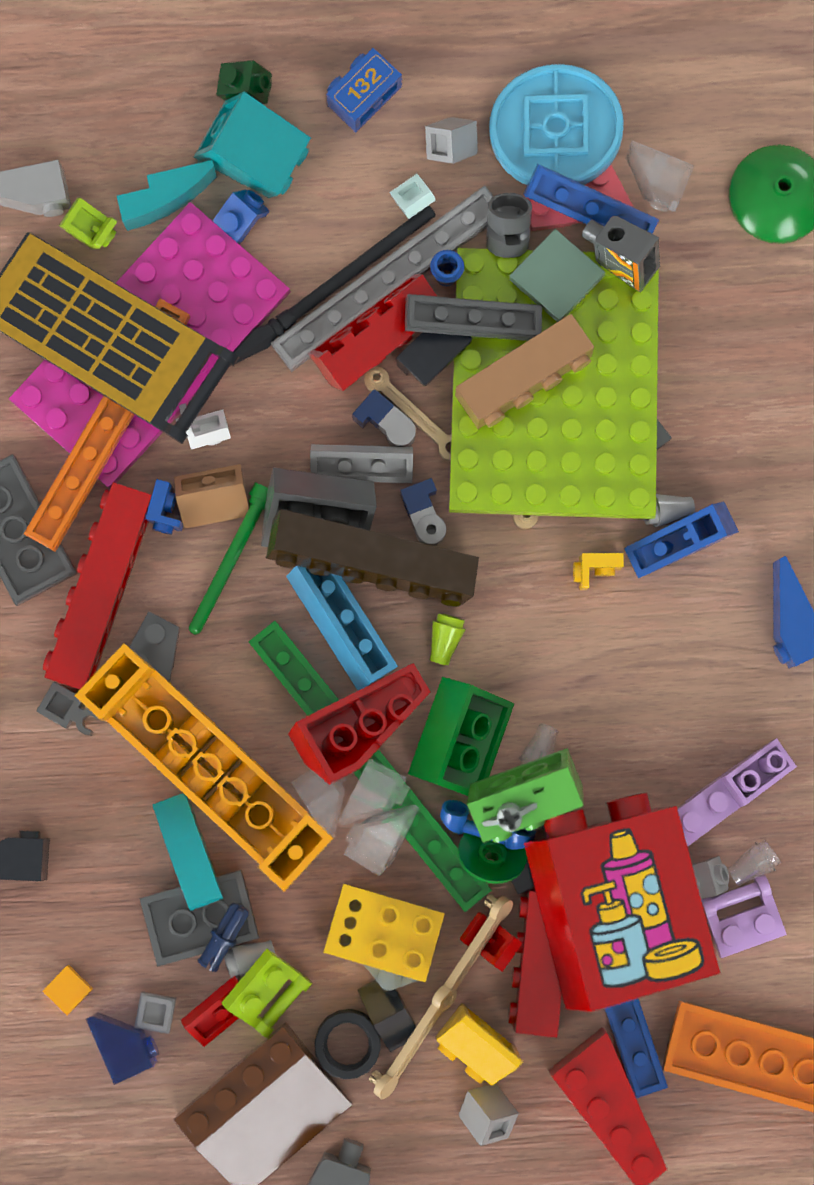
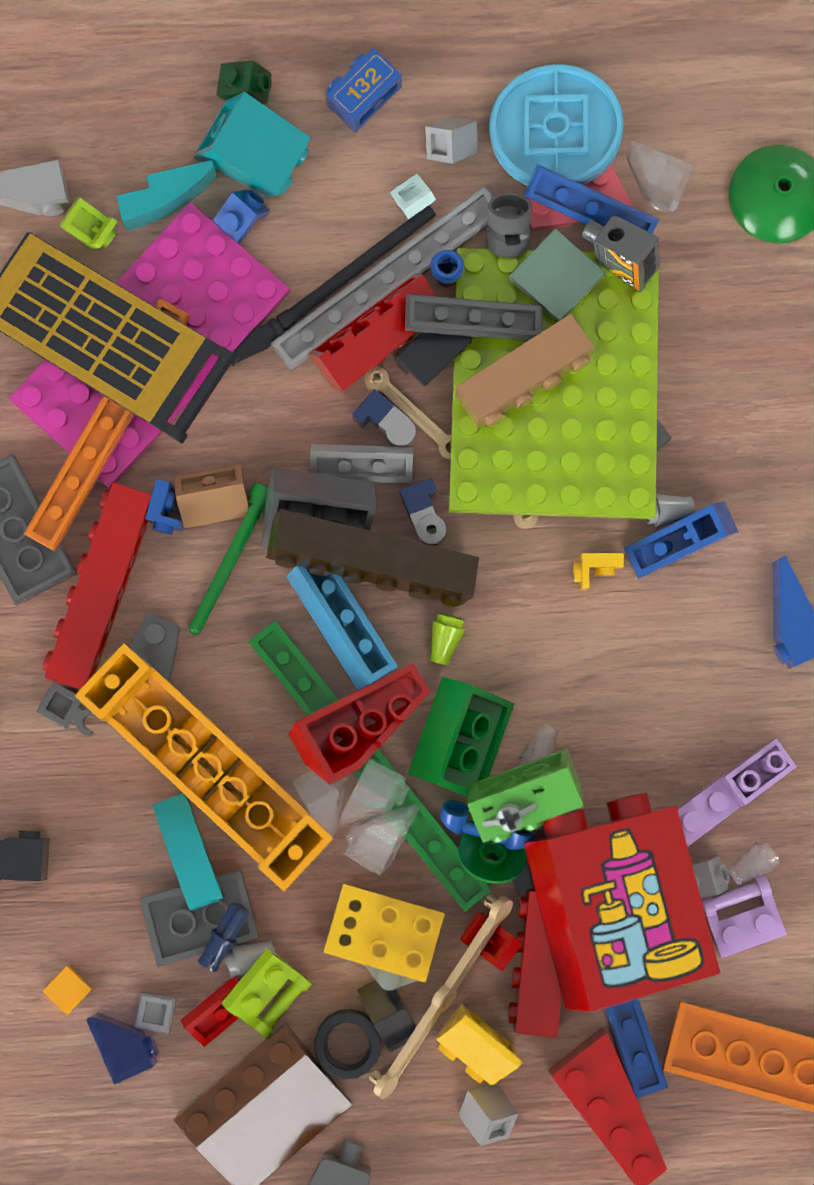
white bracket [176,403,231,449] -> none

